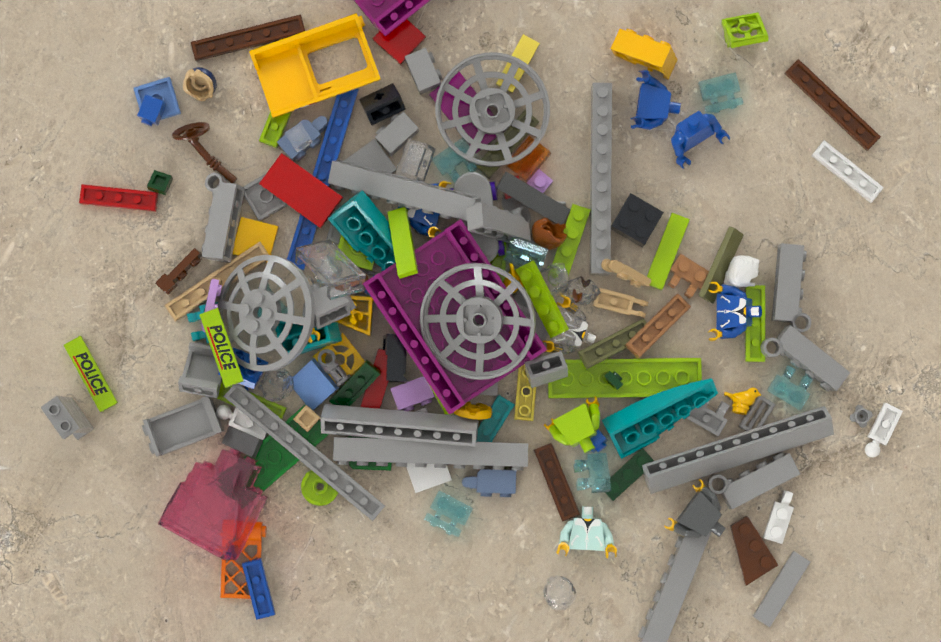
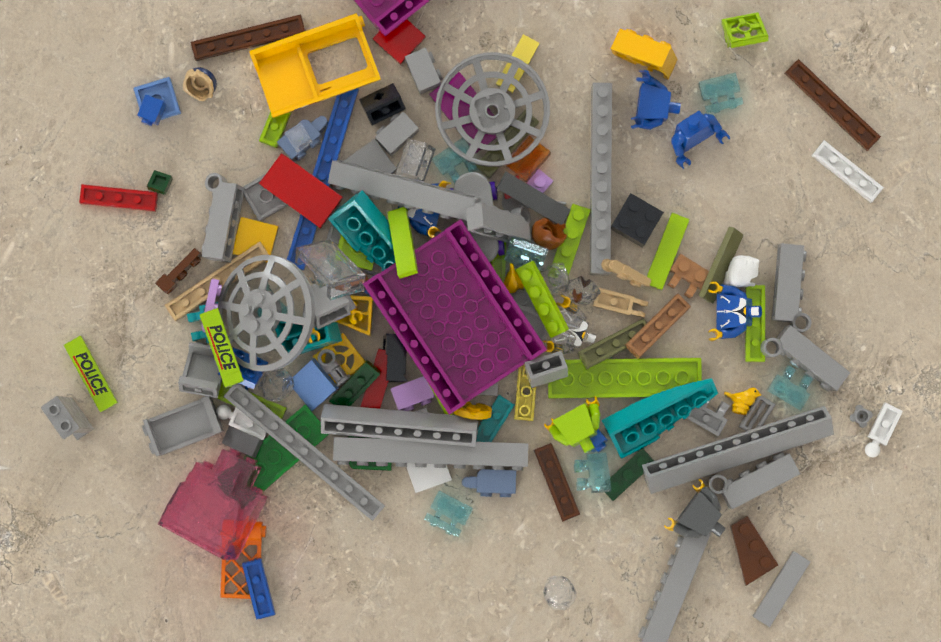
reddish brown dish [172,122,237,183] -> none
tan tile [293,405,321,432] -> none
lime plate [301,470,338,506] -> none
light grey dish [420,263,536,380] -> none
light aqua torso [556,506,617,558] -> none
dark green plate [603,371,623,390] -> none
white plate [763,490,794,544] -> none

